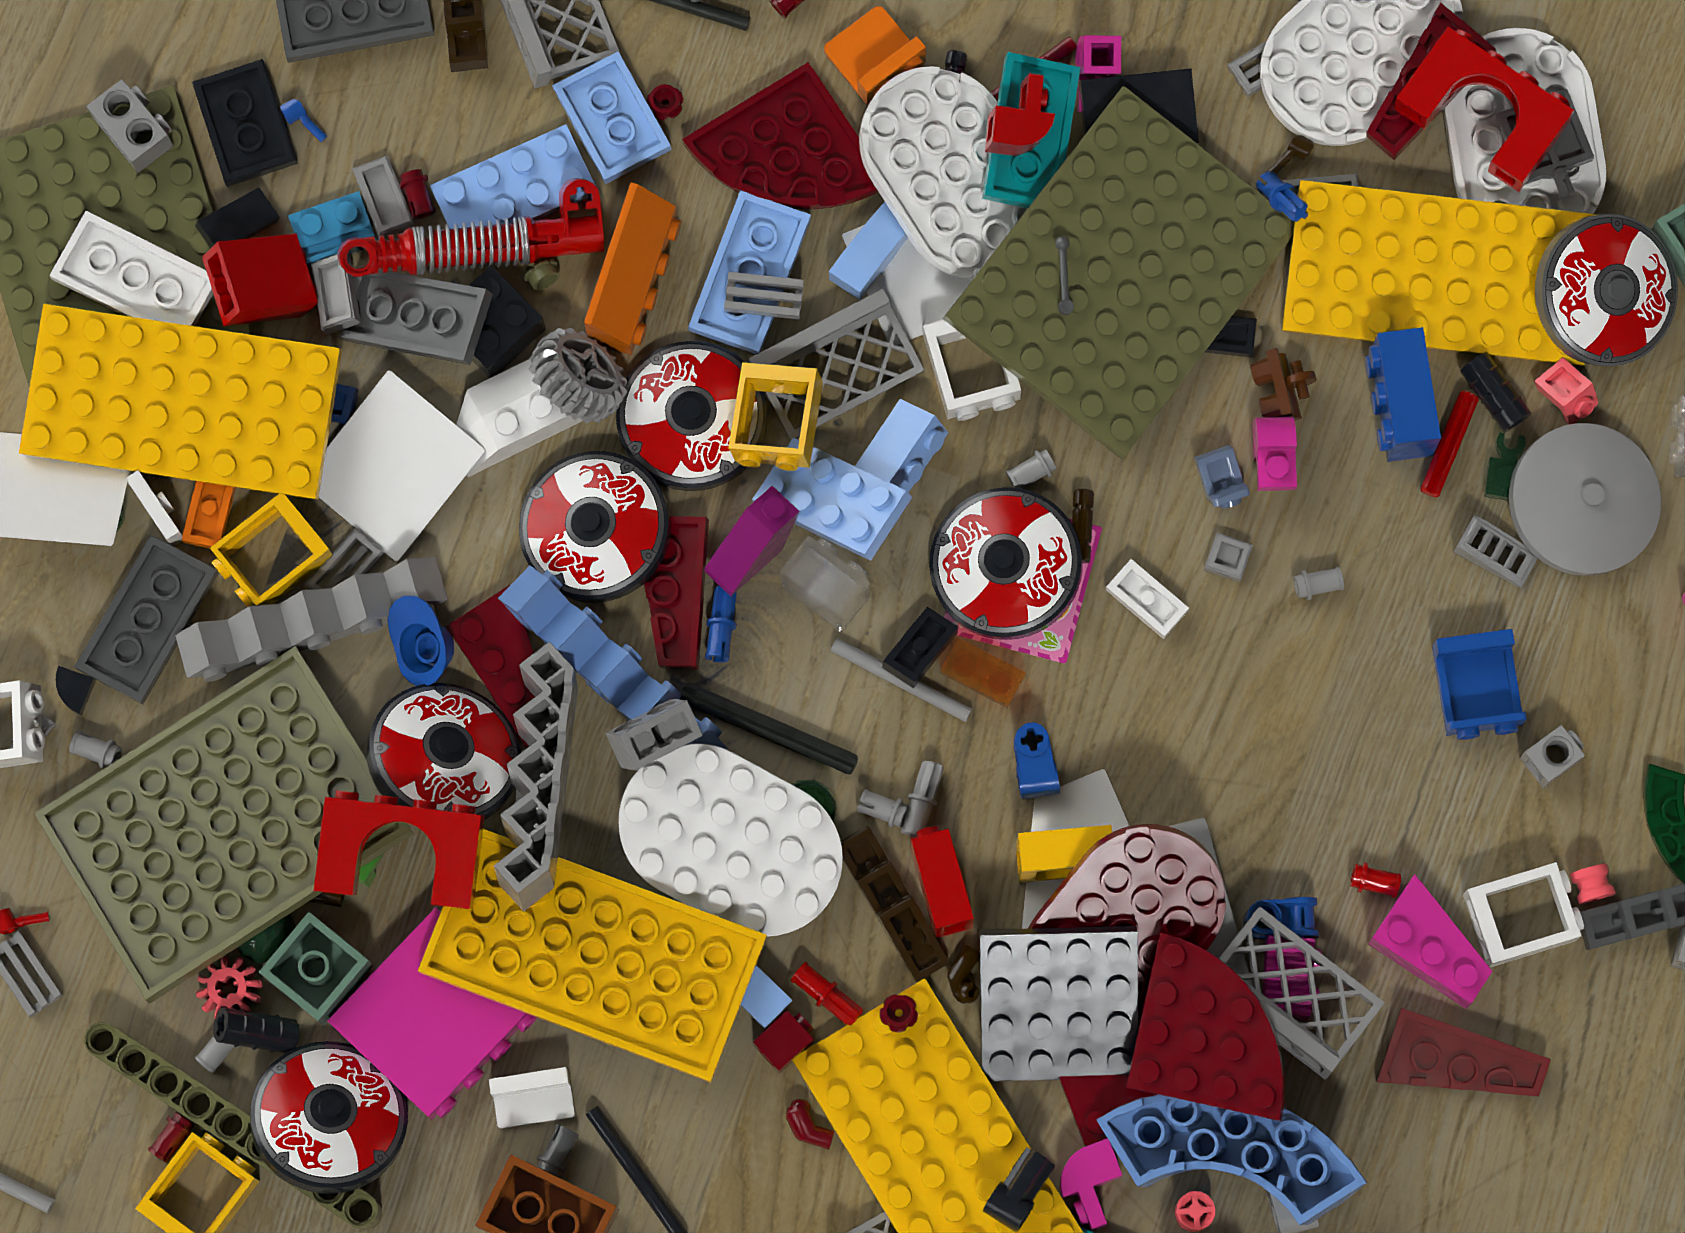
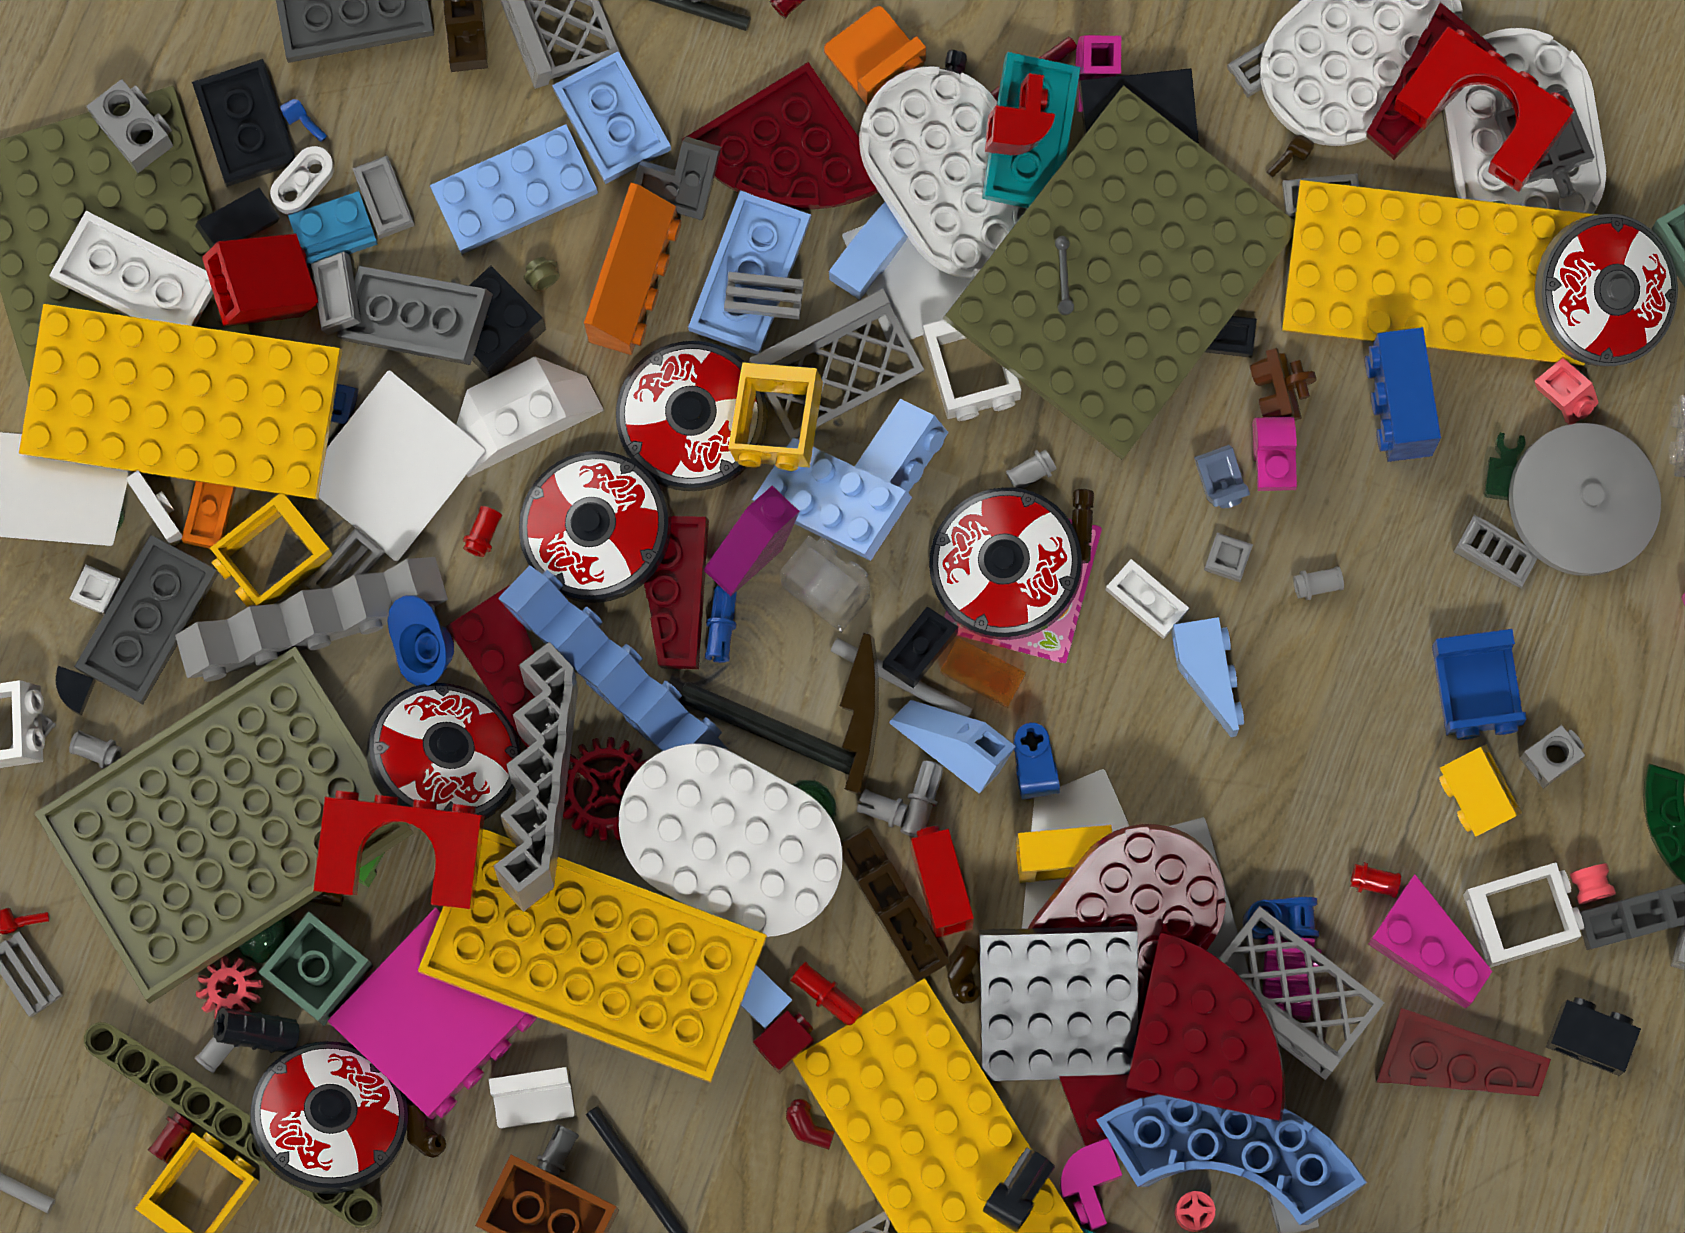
red piece [337,178,604,277] -> none
dark red pin [399,169,436,220] -> none
light grey gear [529,327,627,424] -> none
light grey brick [605,699,703,770] -> none
dark red plate [647,84,683,120] -> none
dark red plate [880,994,918,1033] -> none
blue axle [1256,171,1308,222] -> none
red axle [1420,391,1479,498] -> none
black axle [1460,352,1531,433] -> none
none -> white tile [70,565,122,615]
none -> white plate [270,146,334,214]
none -> dark brown arm [407,1105,446,1158]
none -> red pin [463,506,502,557]
none -> dark red gear [563,737,649,842]
none -> dark grey plate [634,137,722,220]
none -> dark brown slope [839,633,879,796]
none -> light blue slope [889,700,1016,794]
none -> light blue slope [1171,617,1244,737]
none -> yellow brick [1439,744,1522,837]
none -> black brick [1546,997,1641,1076]

